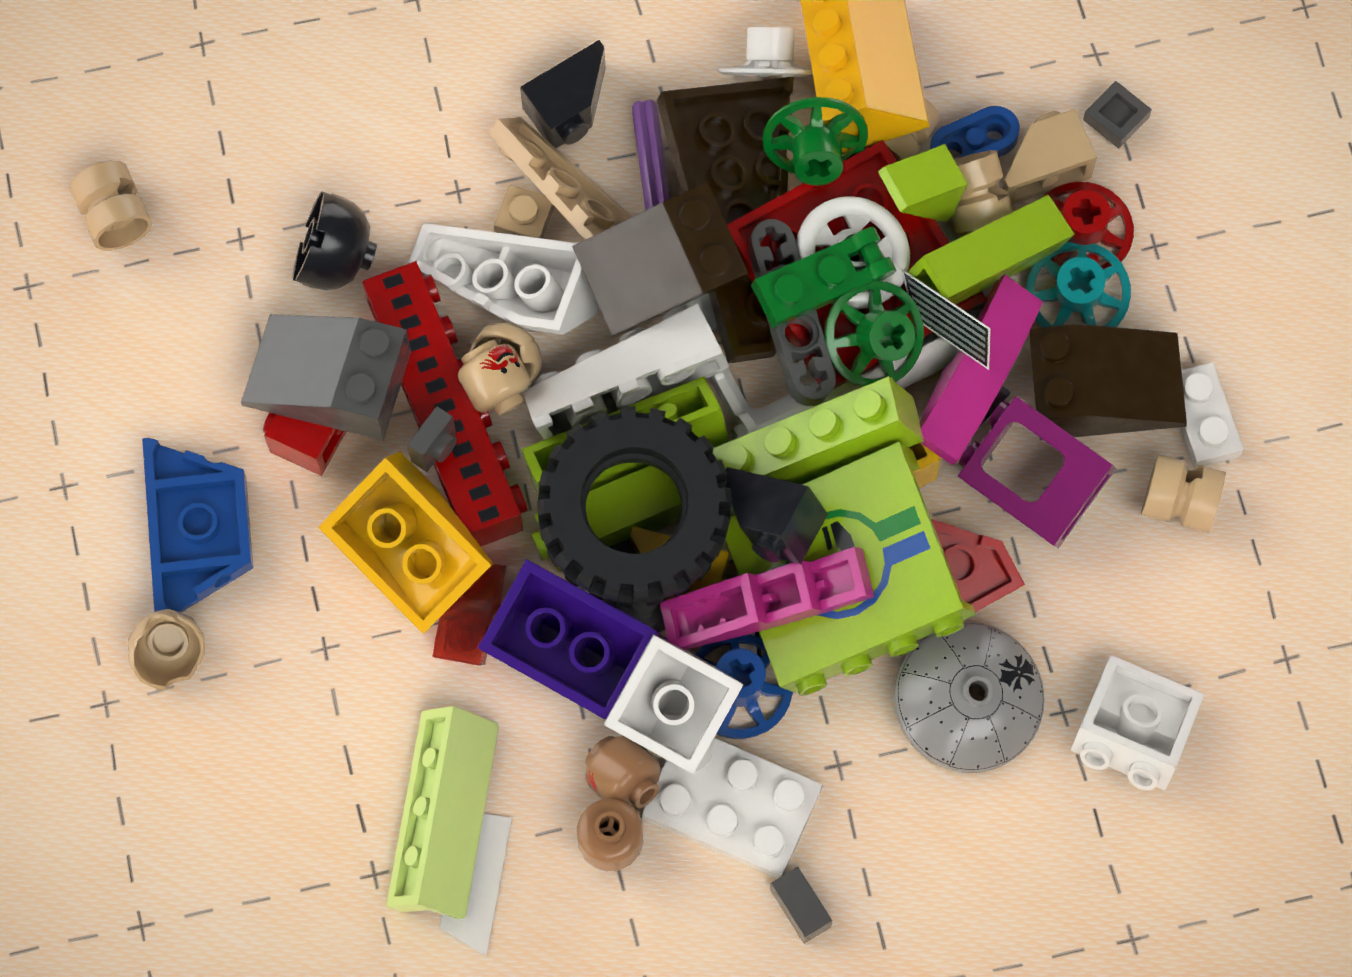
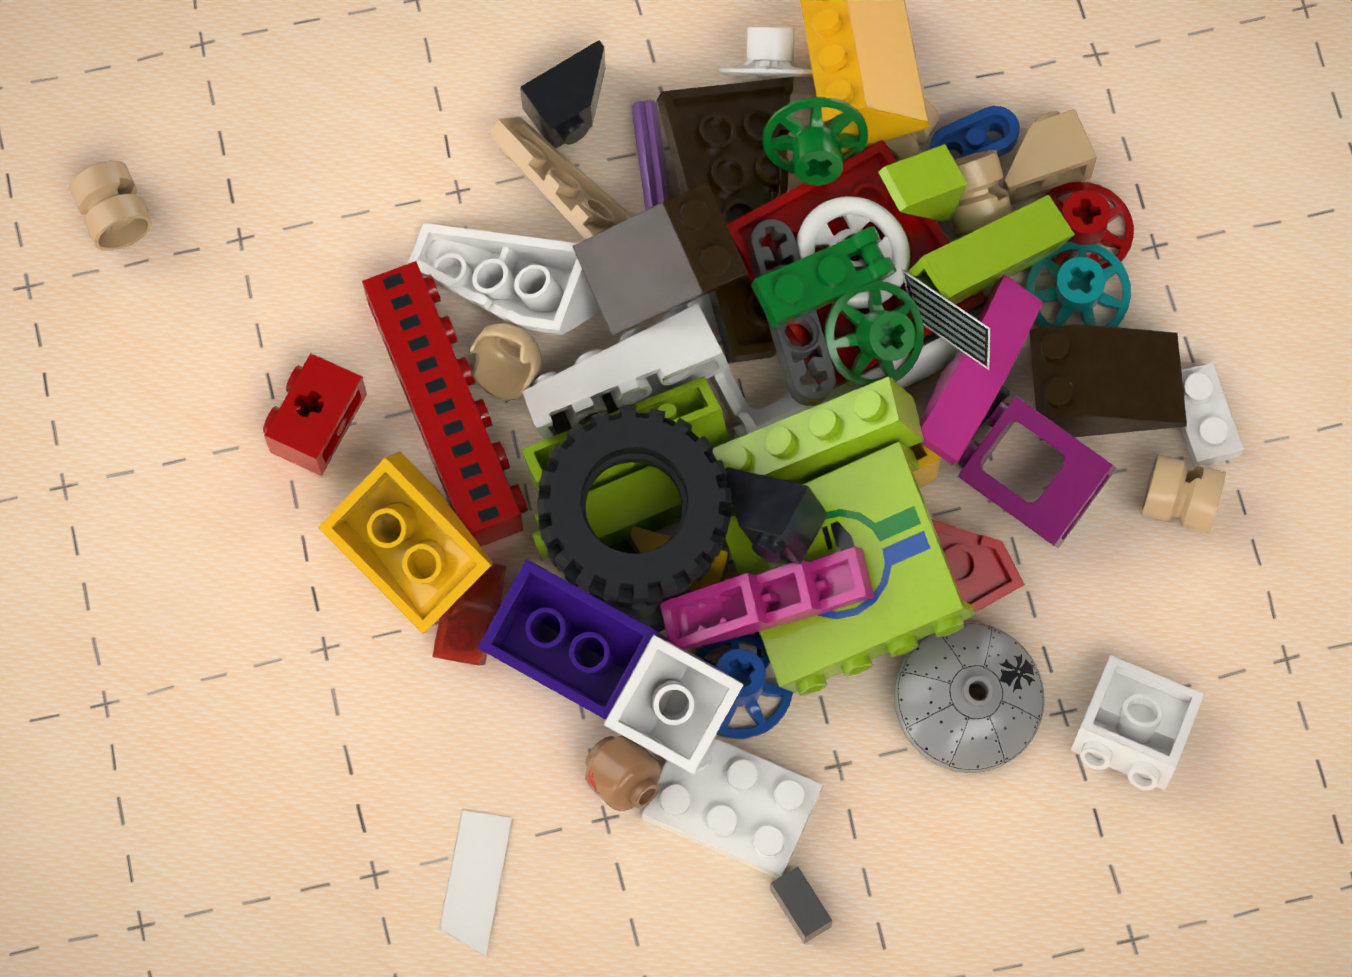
tan hair [128,609,205,690] -> none
blue wing [142,438,254,613] -> none
slope [241,314,411,440] -> none
black cylinder [292,191,377,290] -> none
yellowish green panel [386,706,499,919] -> none
dark grey plate [407,406,457,472] -> none
tan head [458,340,531,417] -> none
tan plate [494,185,555,239] -> none
medium nougat head [577,798,644,871] -> none
dark grey plate [1083,81,1152,149] -> none

